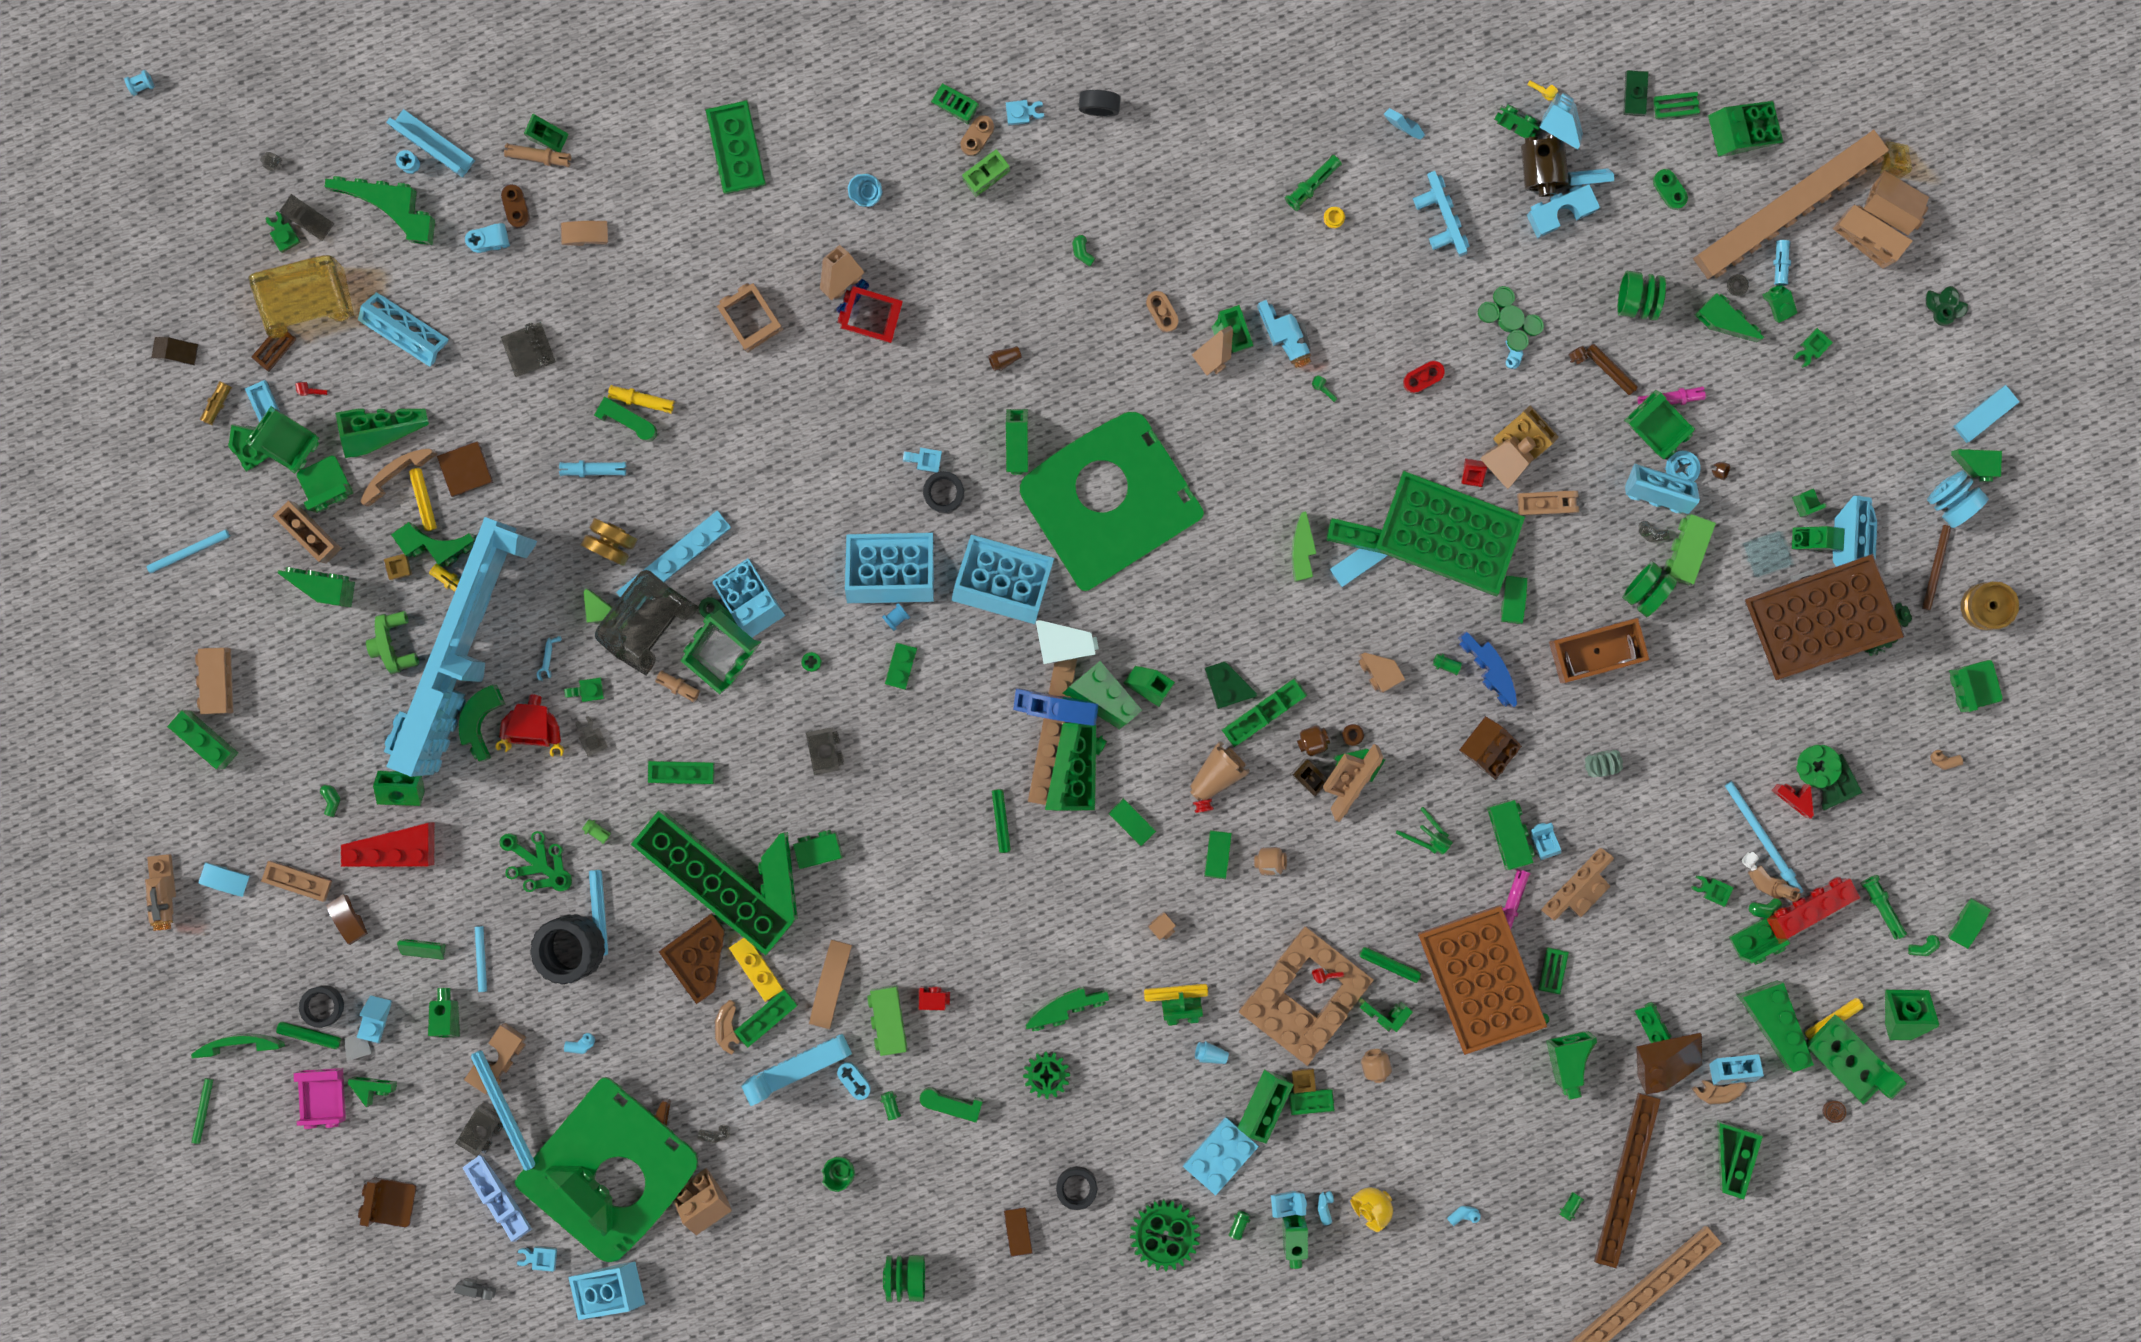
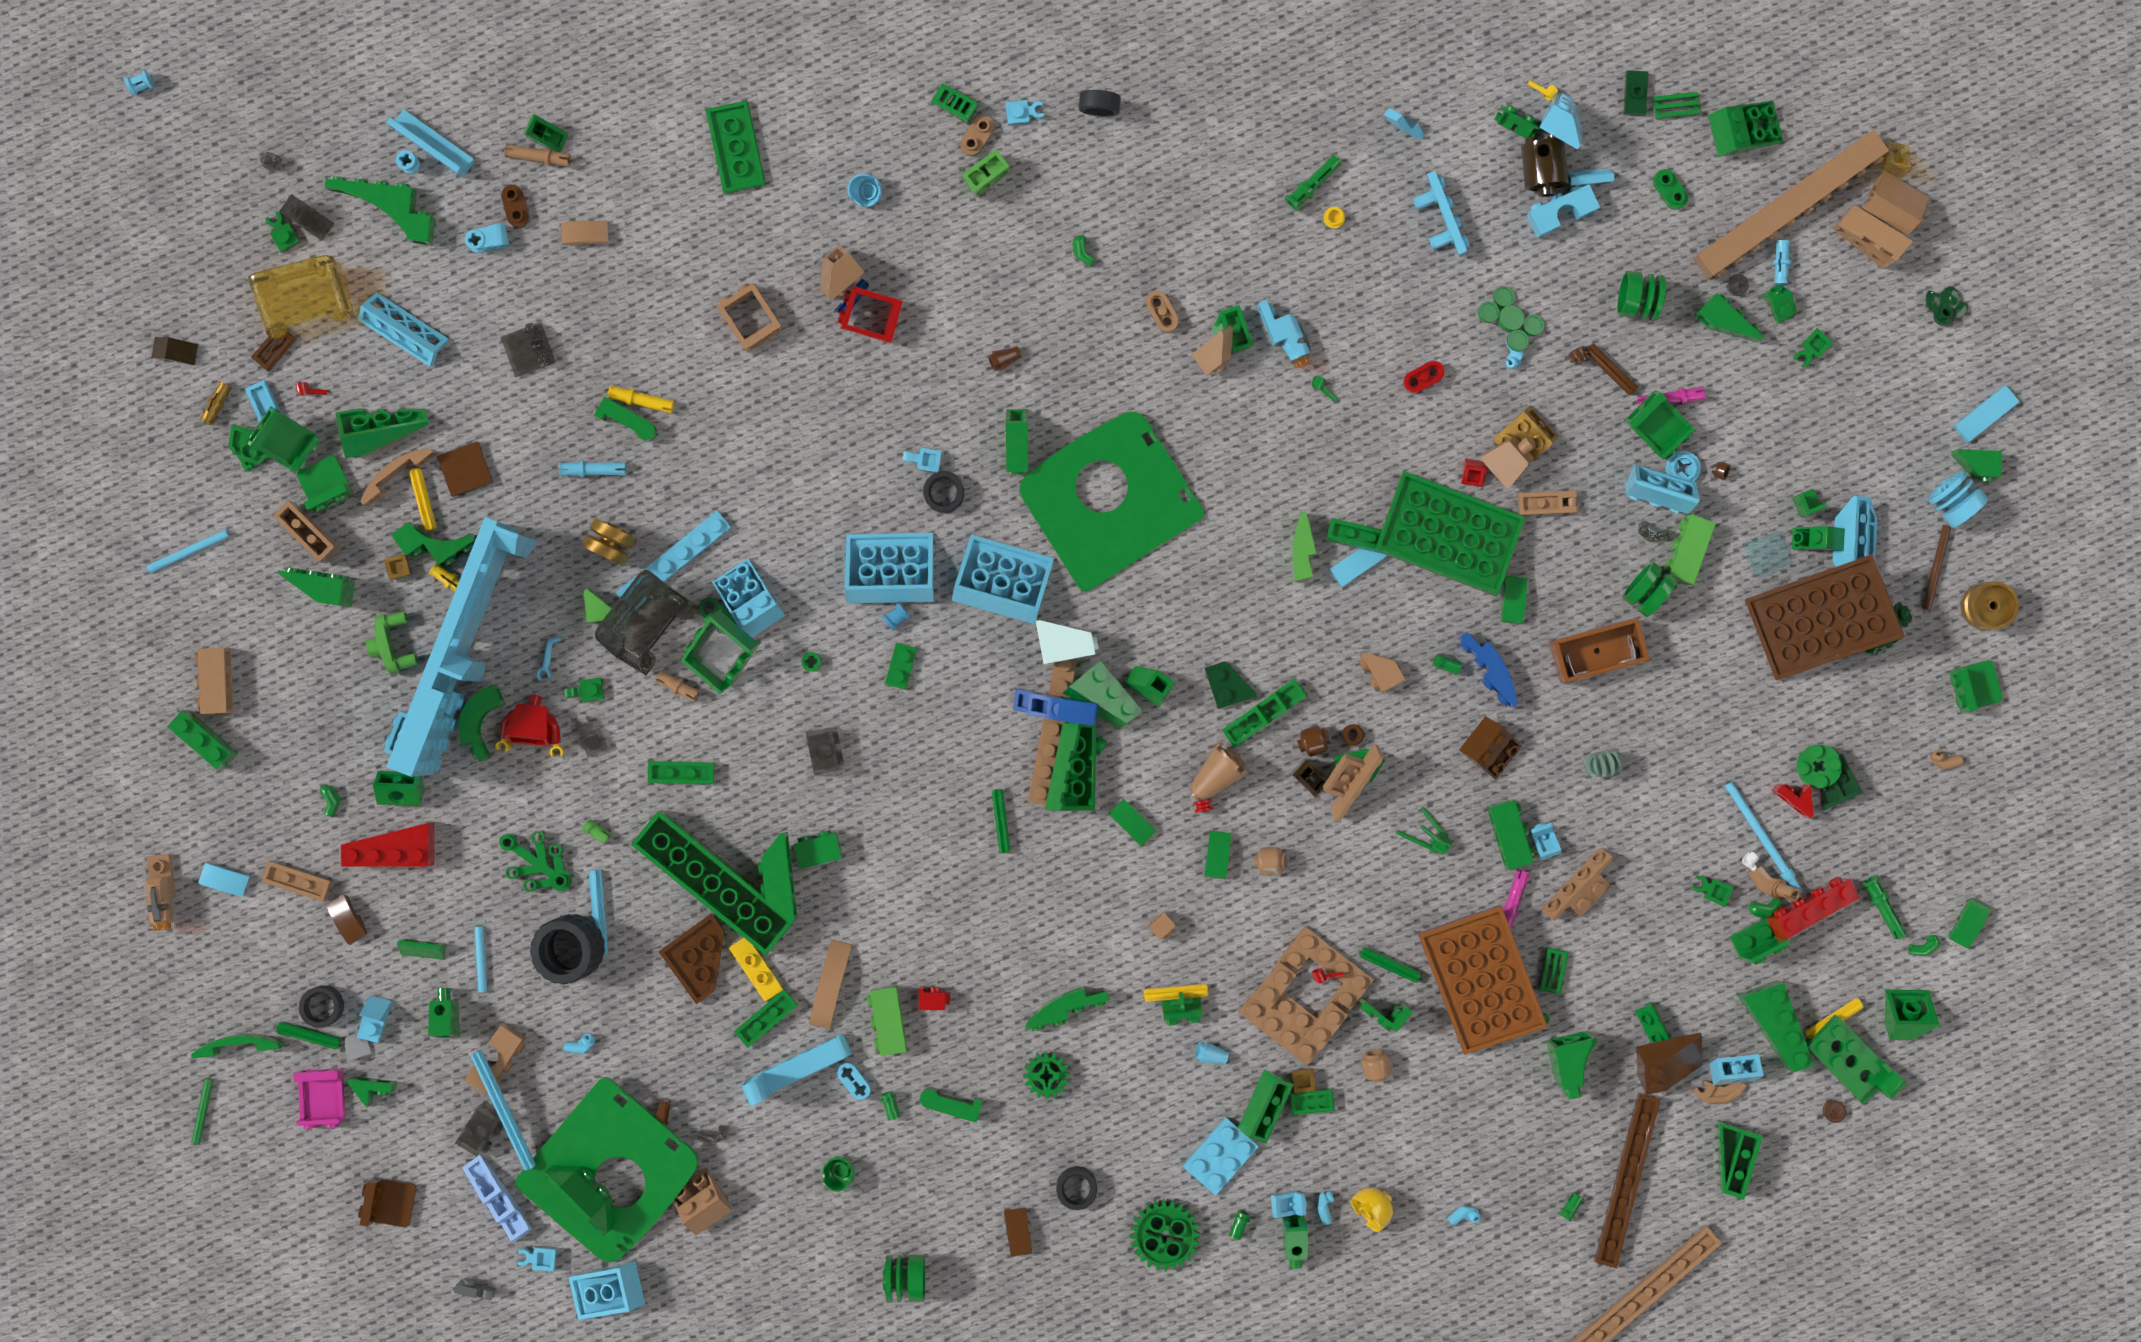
medium nougat piece [715,1000,741,1055] -> none

